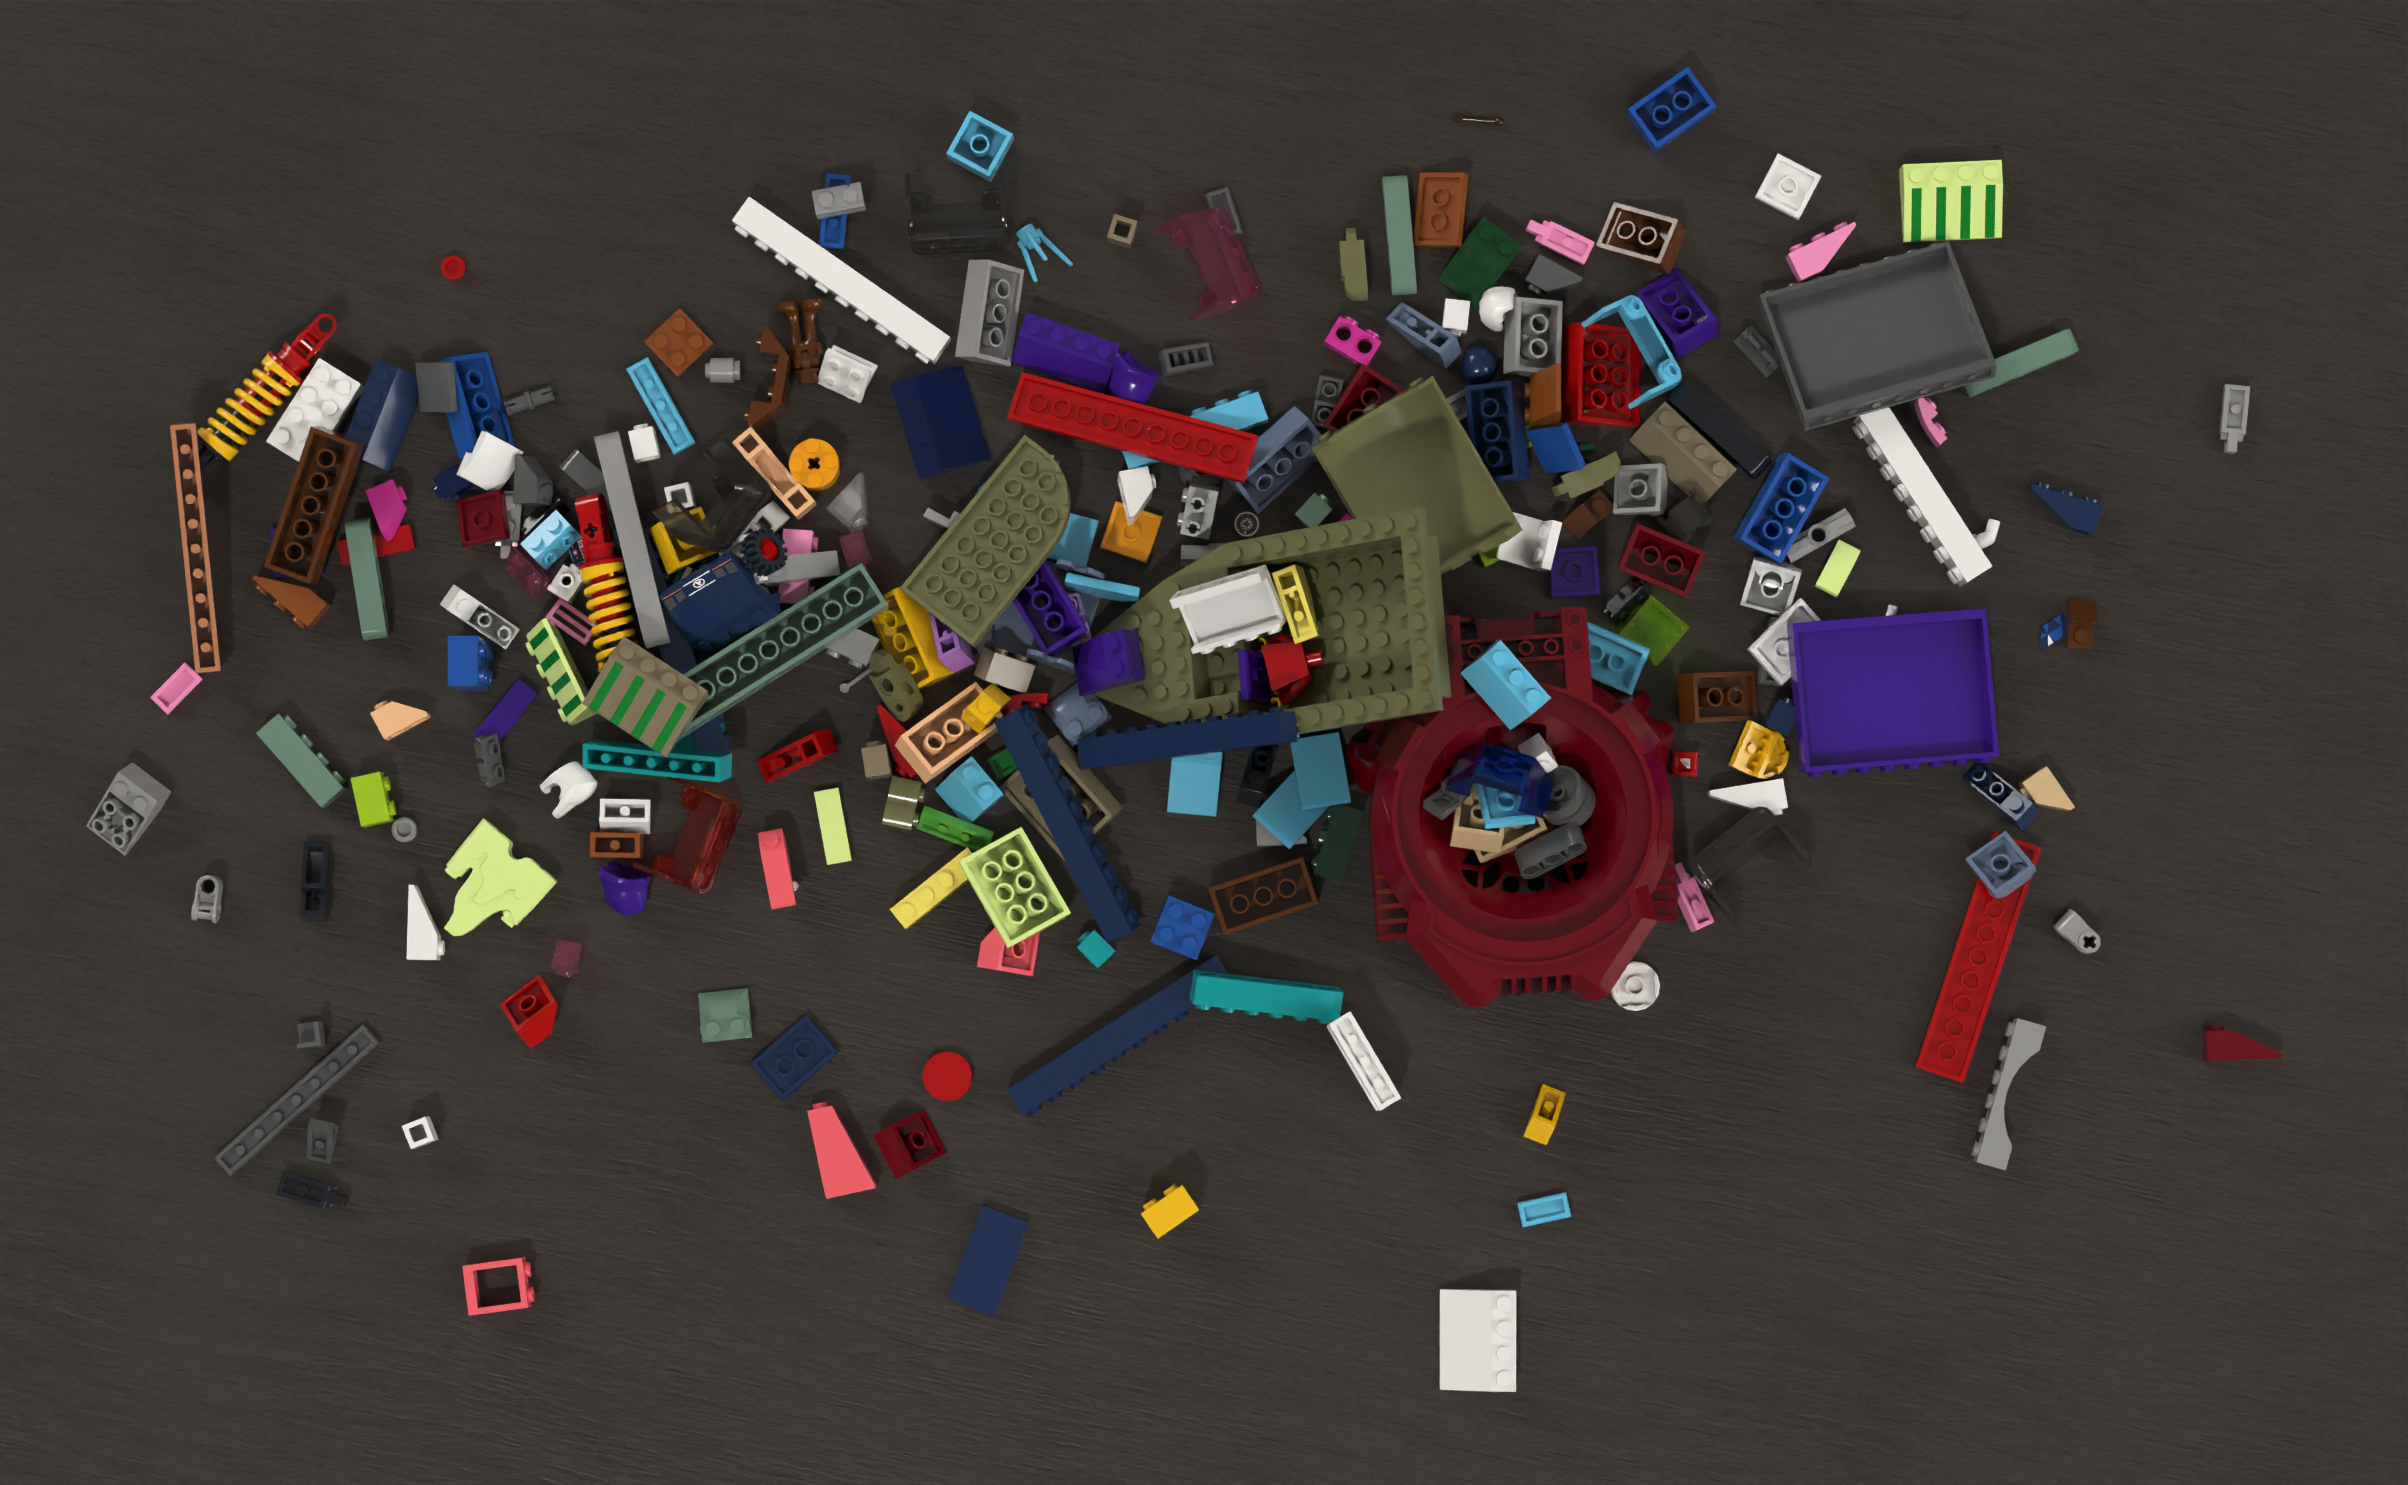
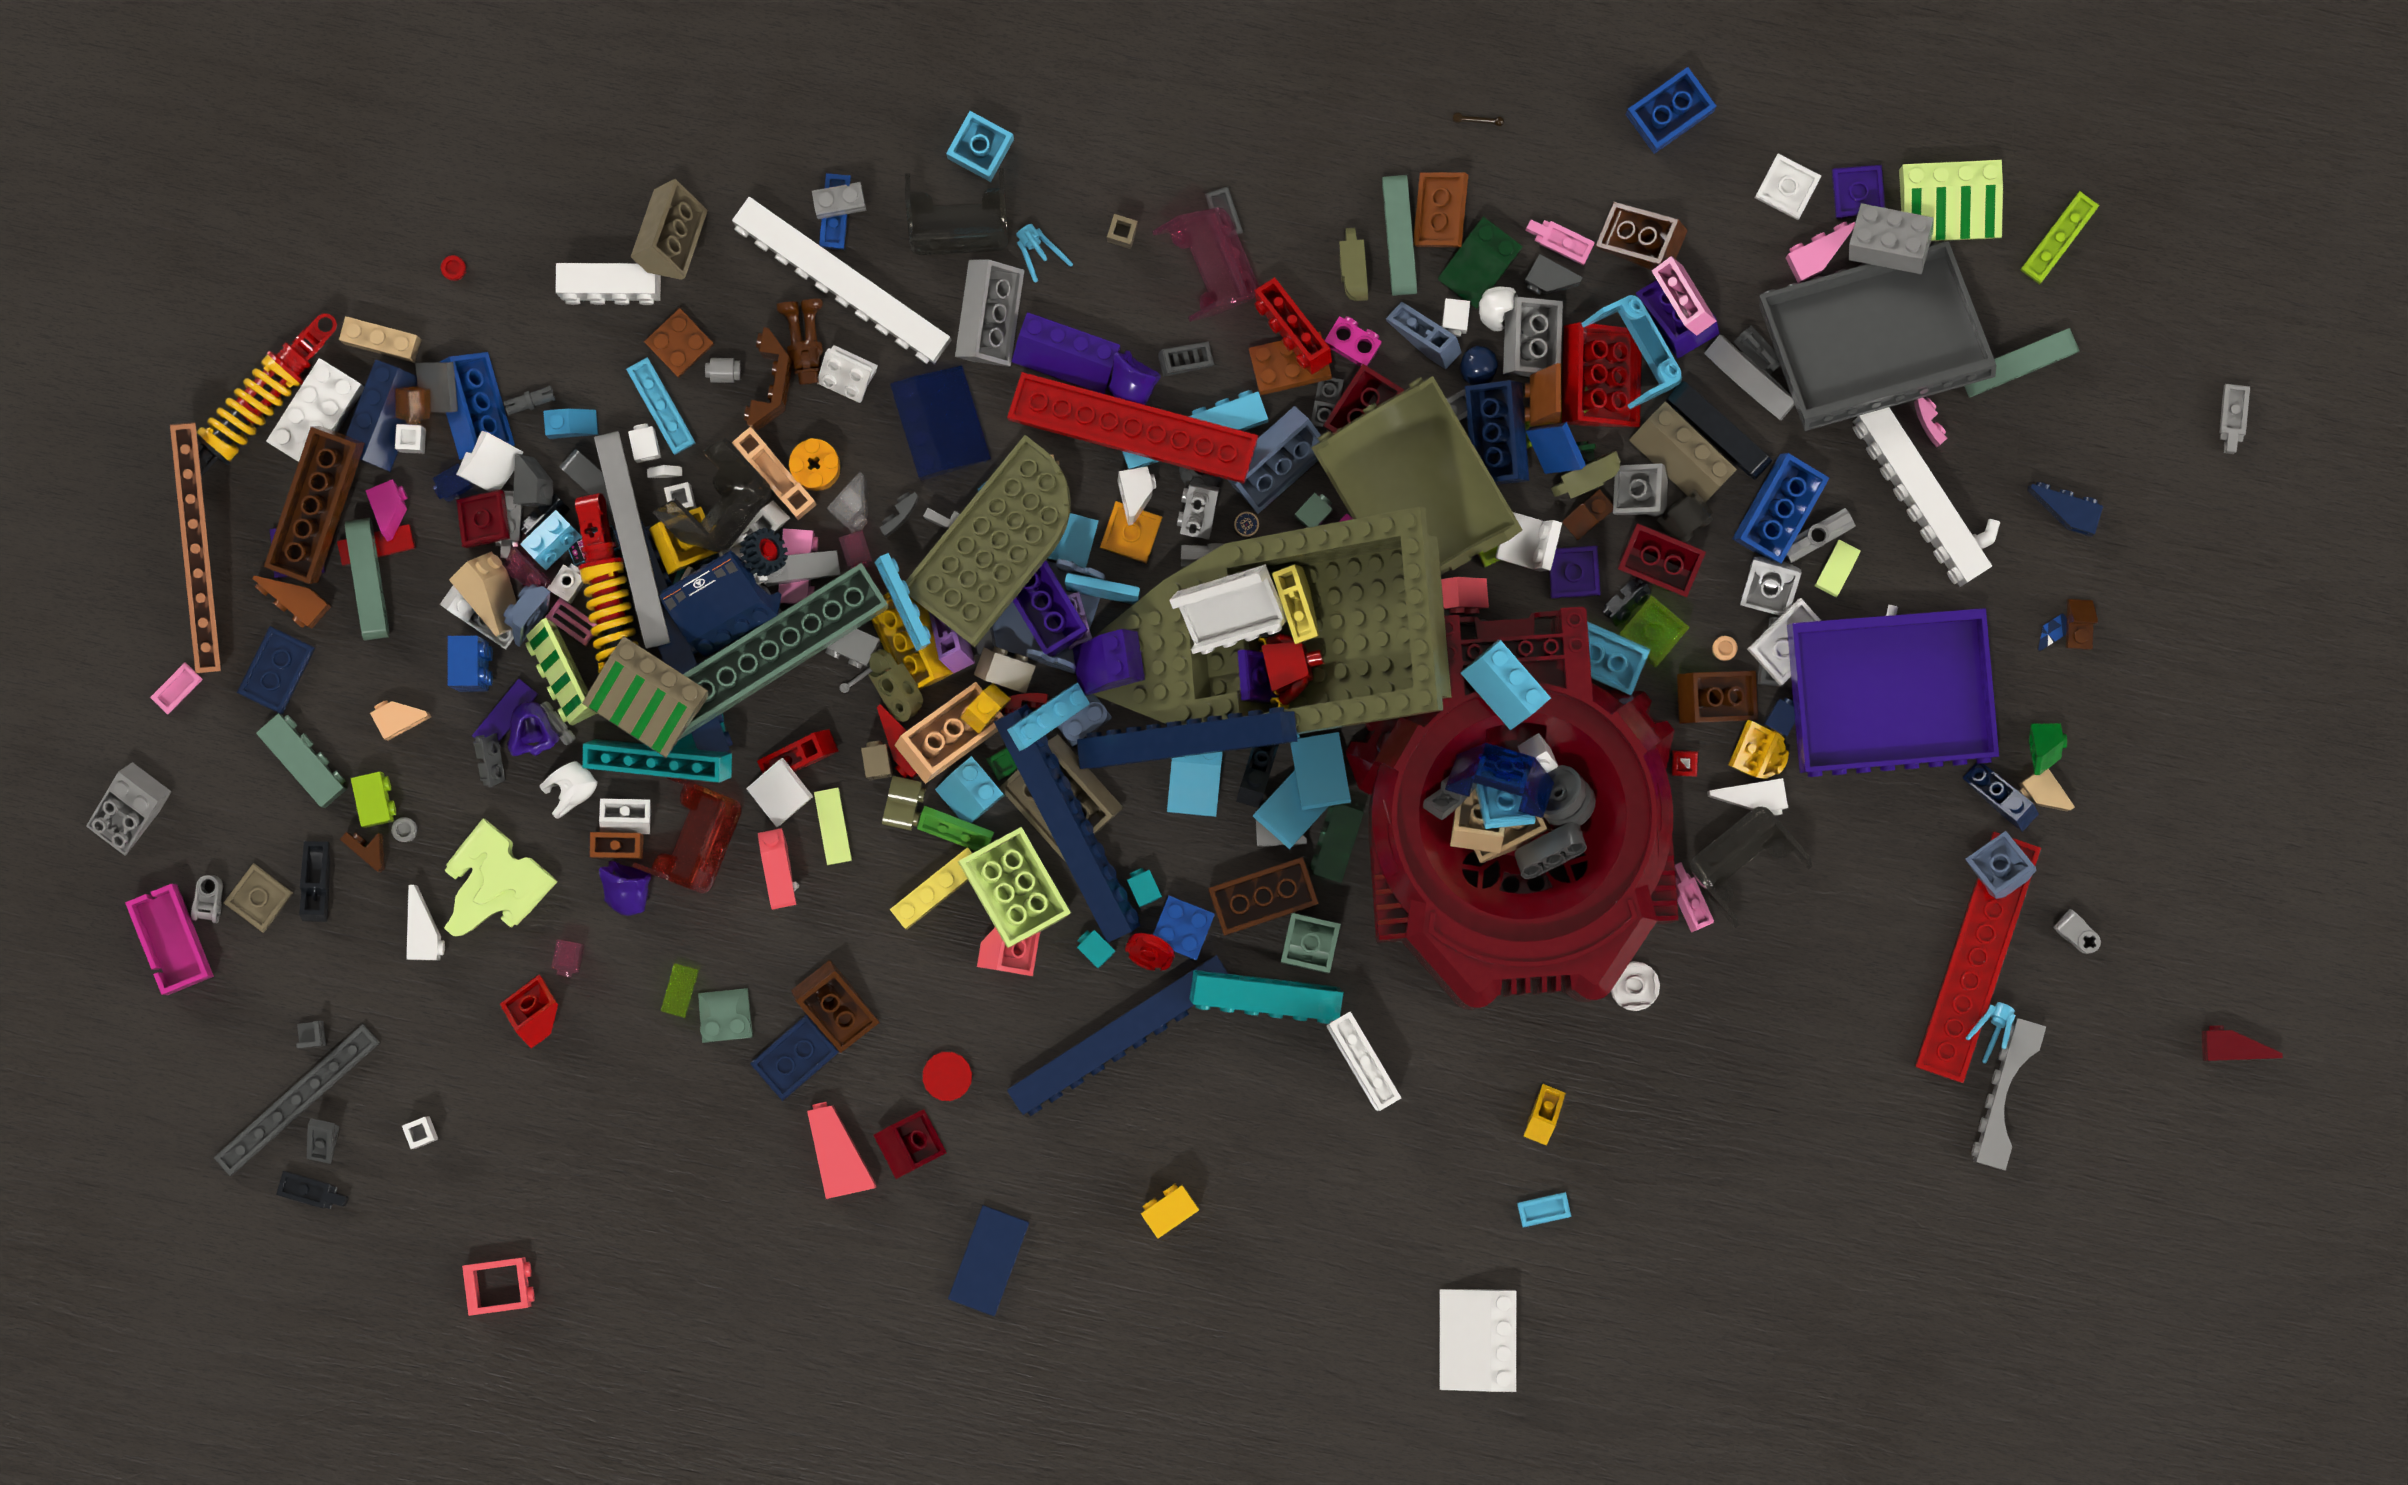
none -> dark pink piece [125,884,214,995]
none -> dark tan tile [223,863,294,933]
none -> dark blue tile [237,626,315,715]
none -> tan brick [339,316,421,363]
none -> reddish brown slope [340,832,385,873]
none -> clear orange brick [395,386,430,424]
none -> white panel [395,424,426,454]
none -> tan slope [449,551,517,637]
none -> sand blue slope [503,584,551,647]
none -> dark purple piece [507,702,560,756]
none -> light grey axle [541,701,576,745]
none -> dark azure slope [543,409,598,439]
none -> white brick [556,263,661,305]
none -> dark tan slope [631,179,708,280]
none -> white tile [647,465,682,478]
none -> clear neon green tile [661,963,699,1018]
none -> white tile [746,758,813,827]
none -> reddish brown slope [791,960,880,1053]
none -> medium azure plate [875,553,931,651]
none -> dark grey slope [879,492,919,538]
none -> medium azure plate [1007,683,1090,751]
none -> red tile [1125,933,1175,971]
none -> teal brick [1127,868,1162,908]
none -> dark orange plate [1249,332,1332,396]
none -> red brick [1254,277,1332,375]
none -> sand green brick [1280,913,1341,974]
none -> coral brick [1441,577,1489,615]
none -> bright pink brick [1652,256,1716,336]
none -> light grey slope [1704,335,1795,420]
none -> light nougat tile [1712,636,1738,661]
none -> dark purple tile [1832,165,1885,219]
none -> light grey brick [1849,203,1934,274]
none -> medium azure plant [1966,1002,2016,1064]
none -> lime tile [2020,191,2099,285]
none -> green slope [2028,723,2067,775]

